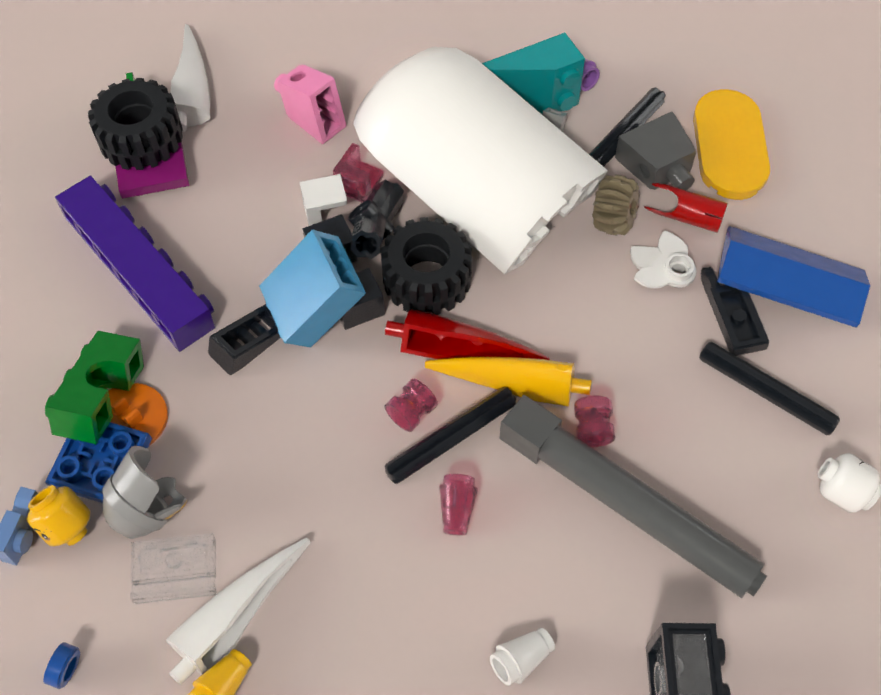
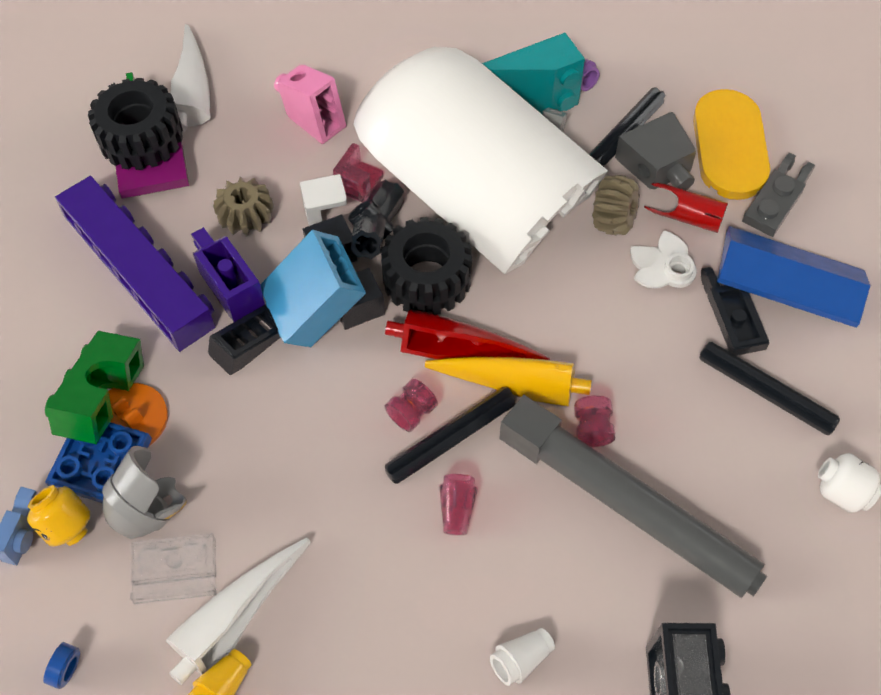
none -> dark purple hinge [191,227,265,322]
none -> dark tan gear [213,176,274,236]
none -> dark grey hinge [742,152,815,237]

